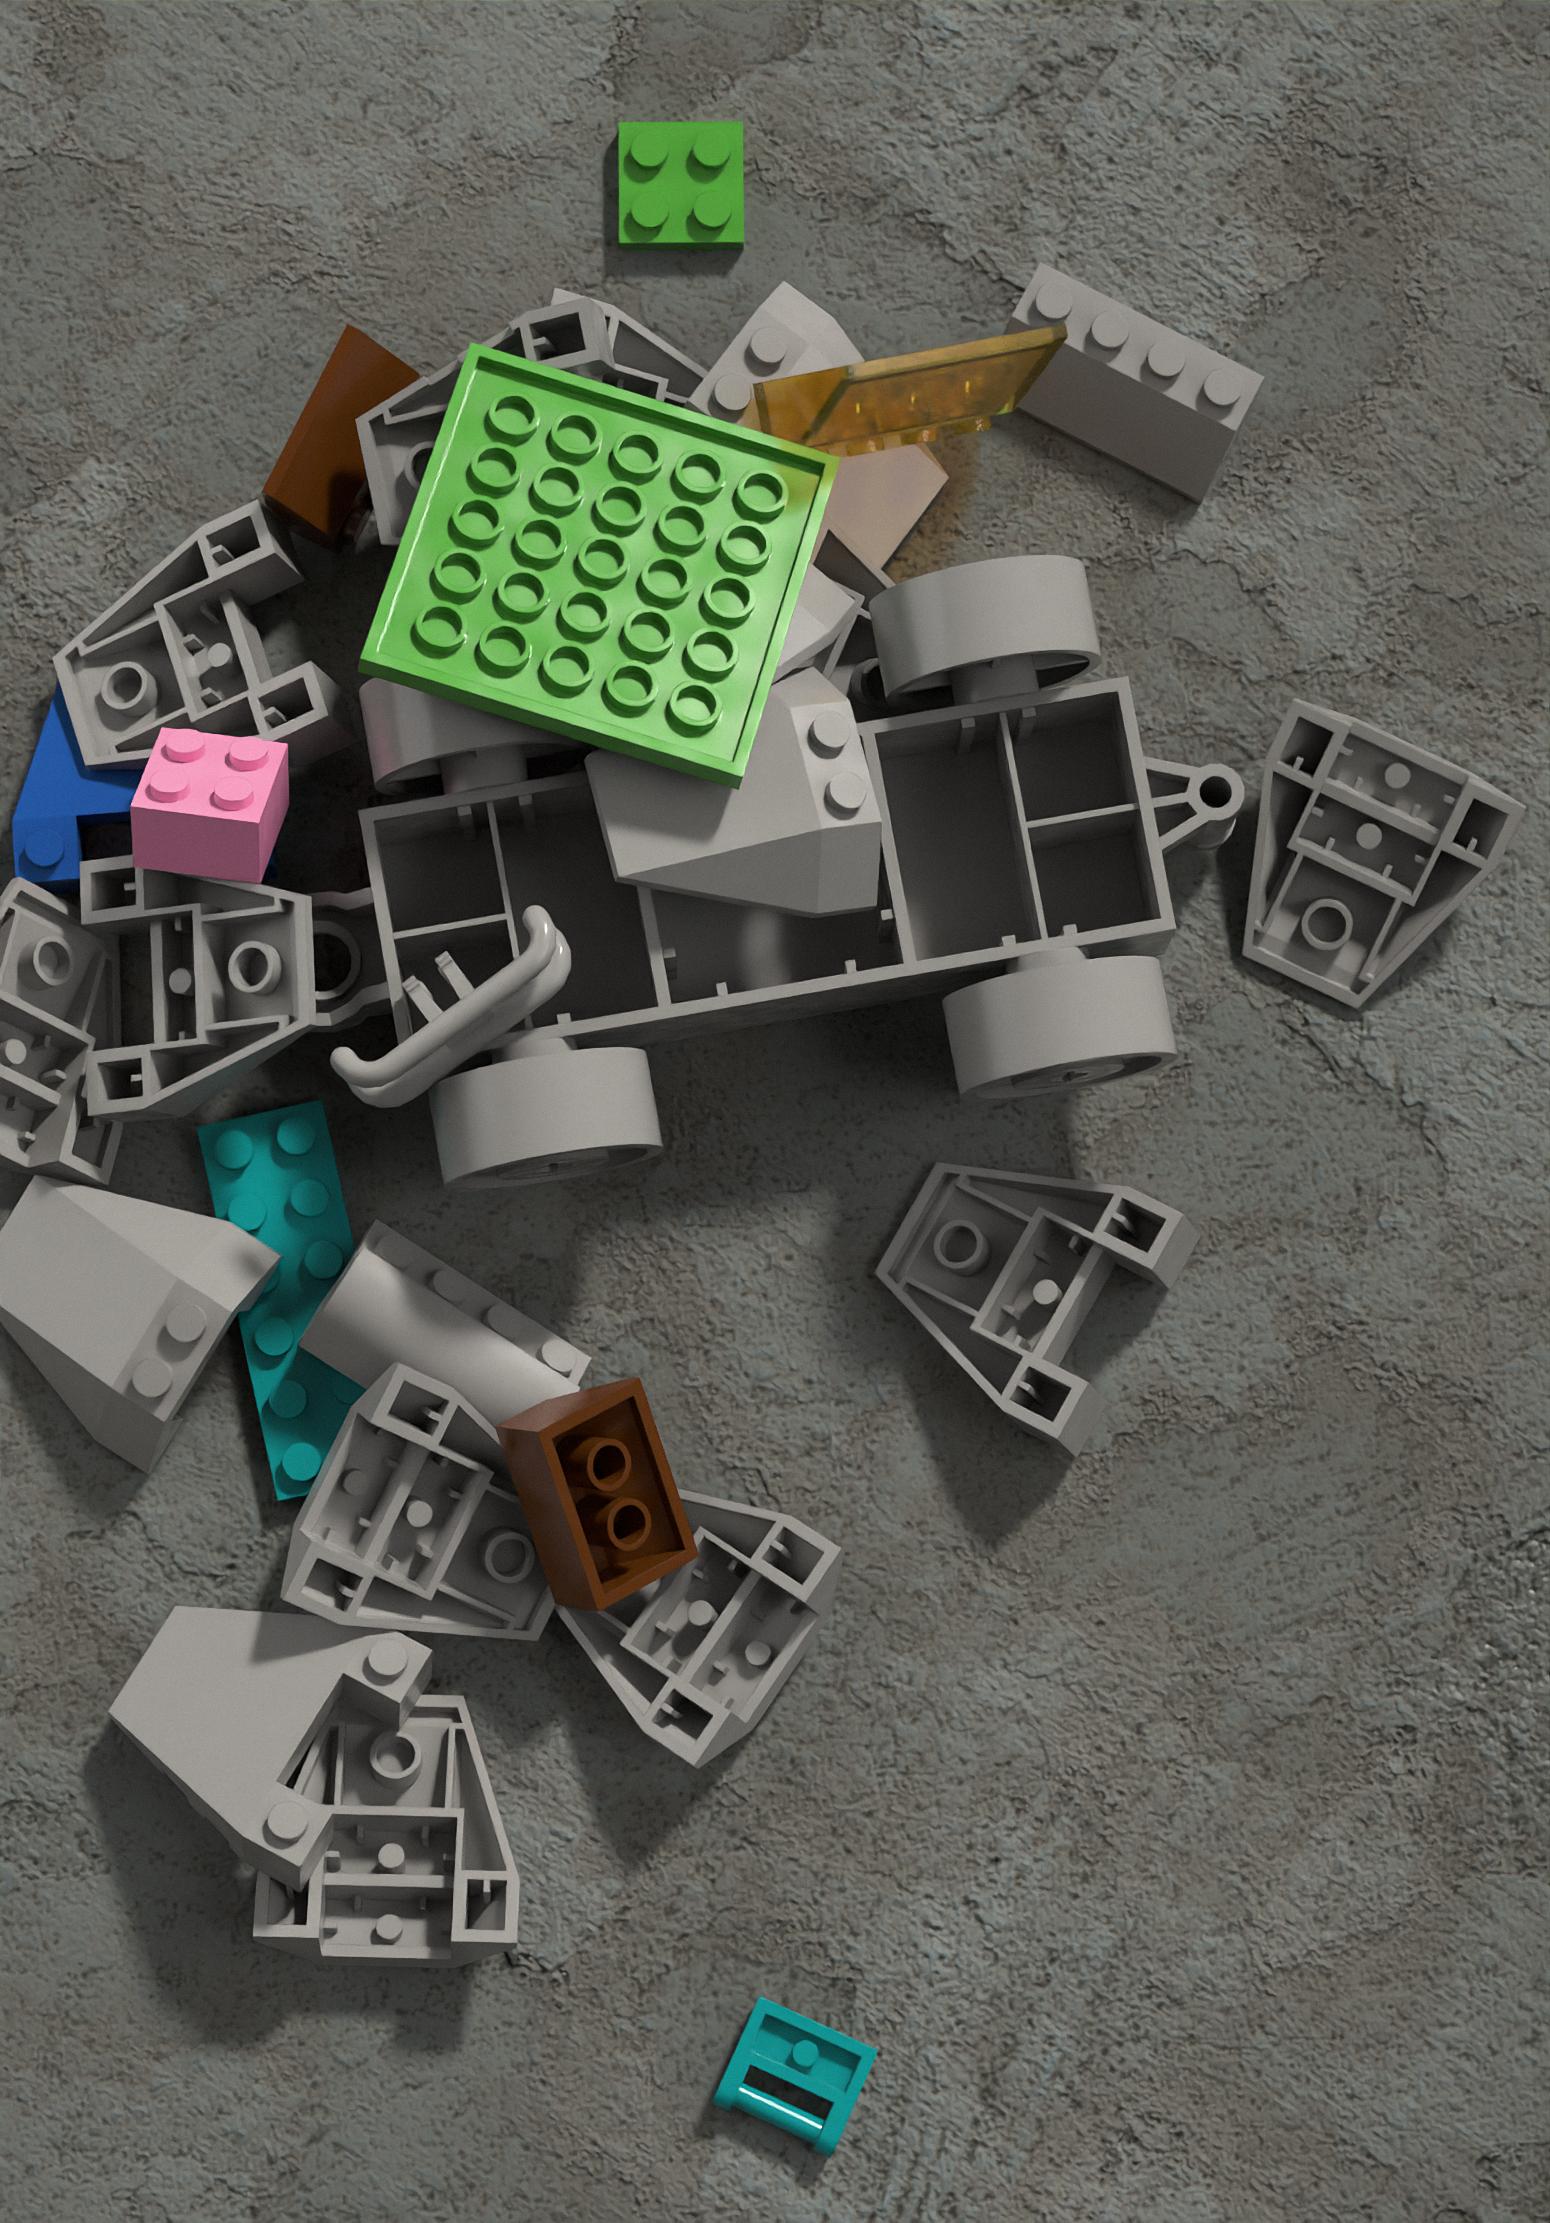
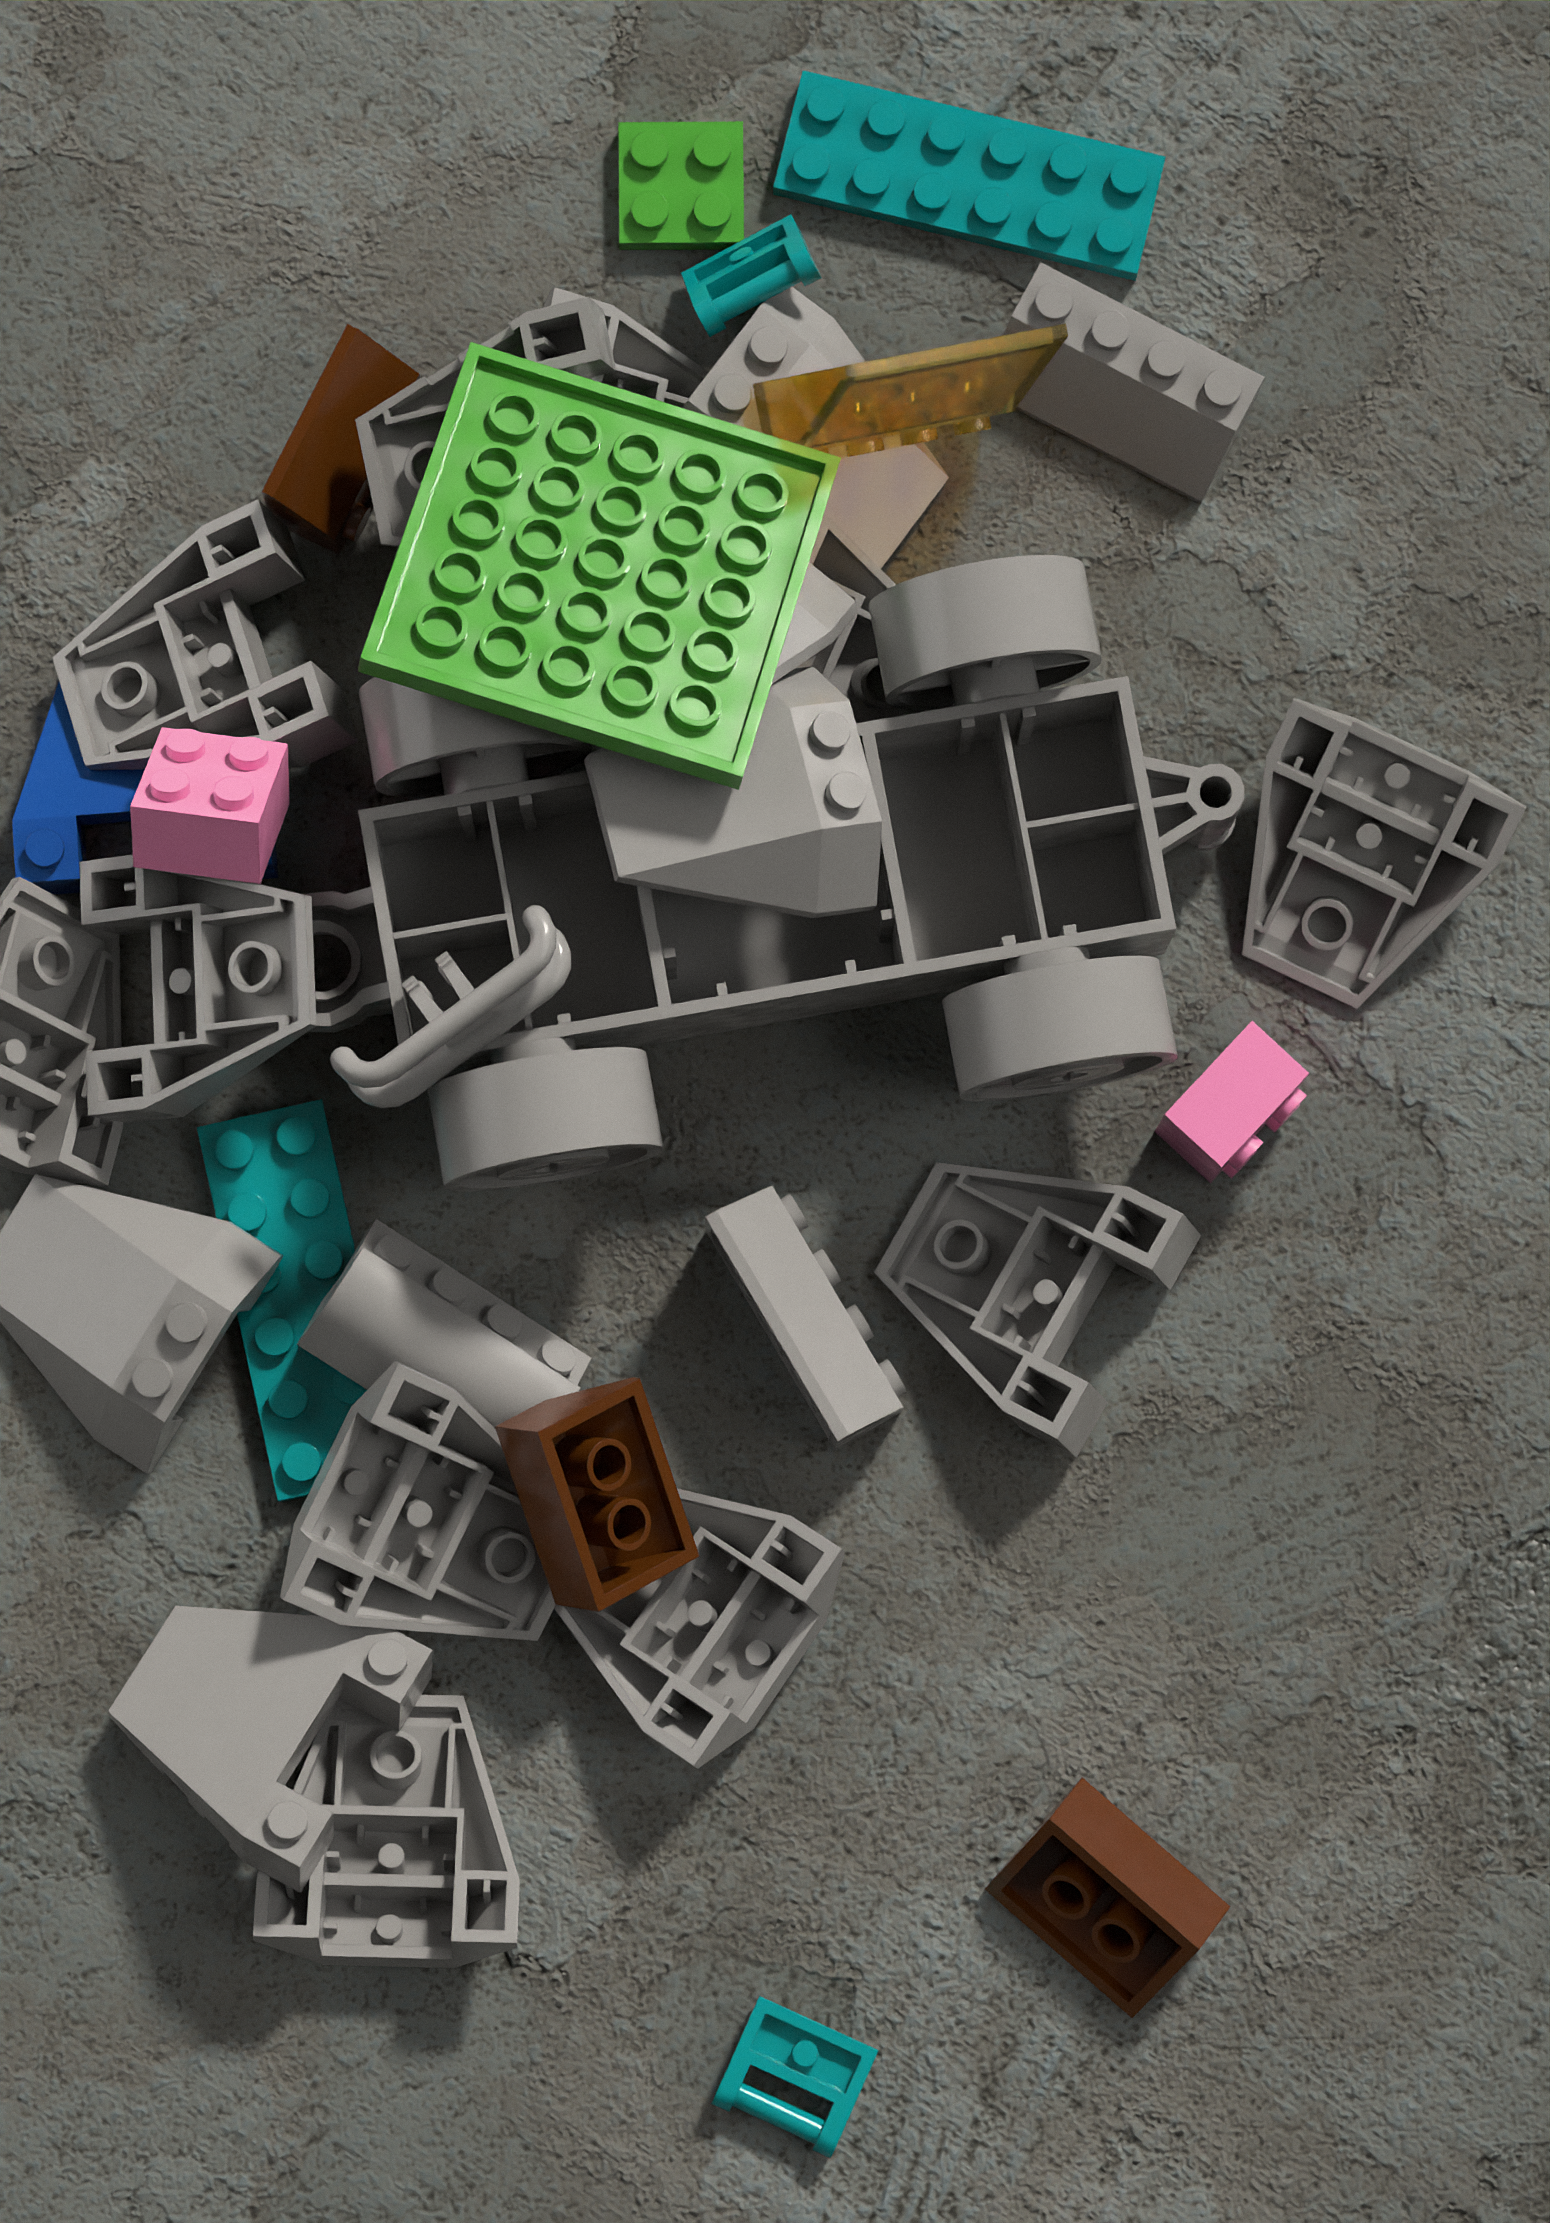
none -> teal plate [681,214,822,337]
none -> light grey slope [705,1186,907,1451]
none -> teal plate [773,70,1166,281]
none -> reddish brown slope [985,1777,1231,2018]
none -> bright pink brick [1155,1021,1309,1183]

